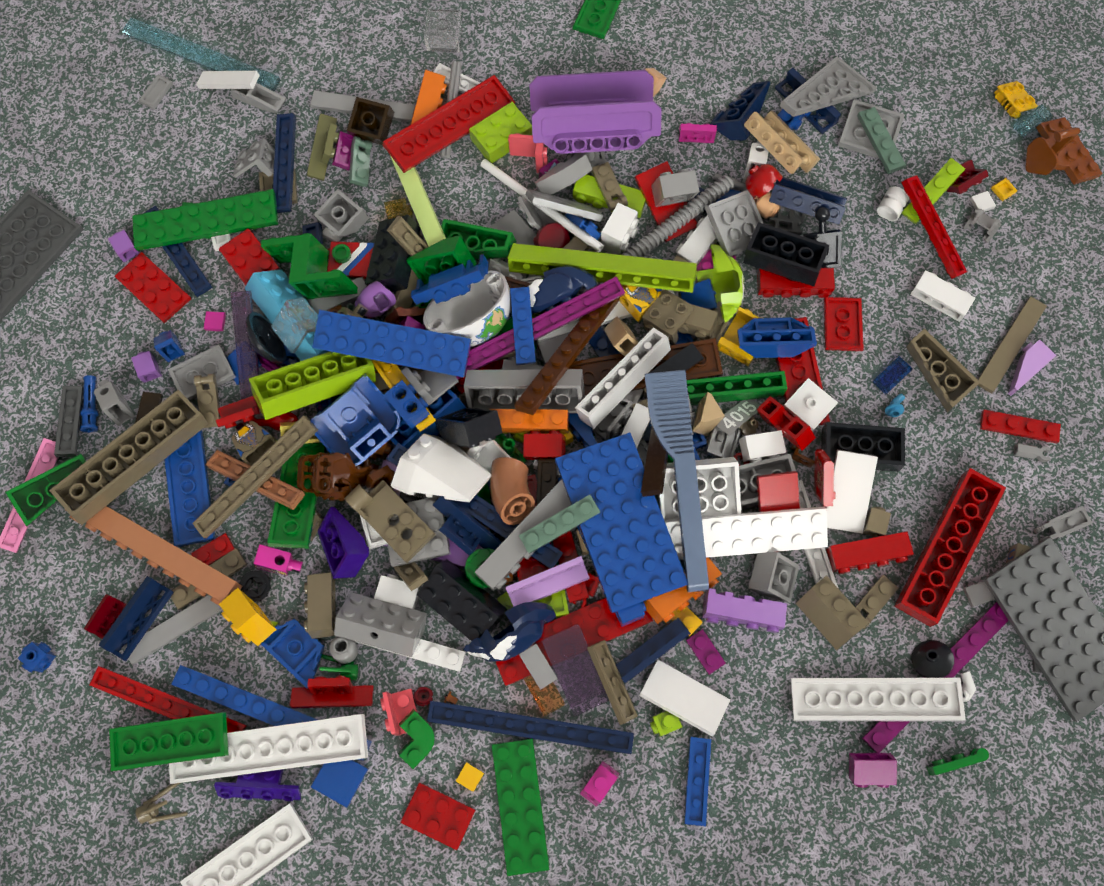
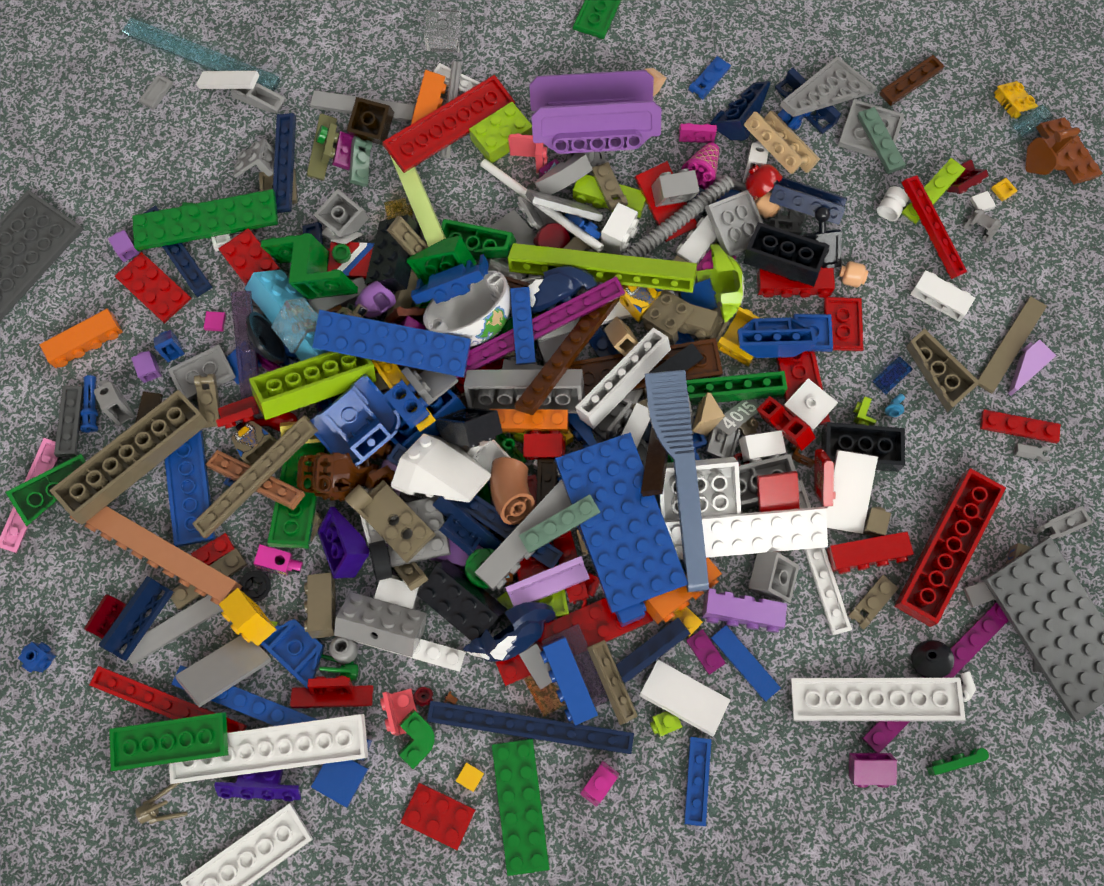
dark tan slope [795,575,869,651] -> none
none -> orange brick [39,308,123,368]
none -> light grey tile [175,635,271,708]
none -> green tile [316,125,328,144]
none -> white sticker [331,232,363,244]
none -> black tyre [369,540,392,581]
none -> blue brick [540,636,598,725]
none -> dark pink cone [681,142,719,189]
none -> blue plate [688,56,731,100]
none -> blue tile [710,625,781,702]
none -> blue tile [793,314,833,352]
none -> light nougat head [839,261,868,288]
none -> lime bracket [853,397,876,426]
none -> reddish brown plate [879,55,945,106]

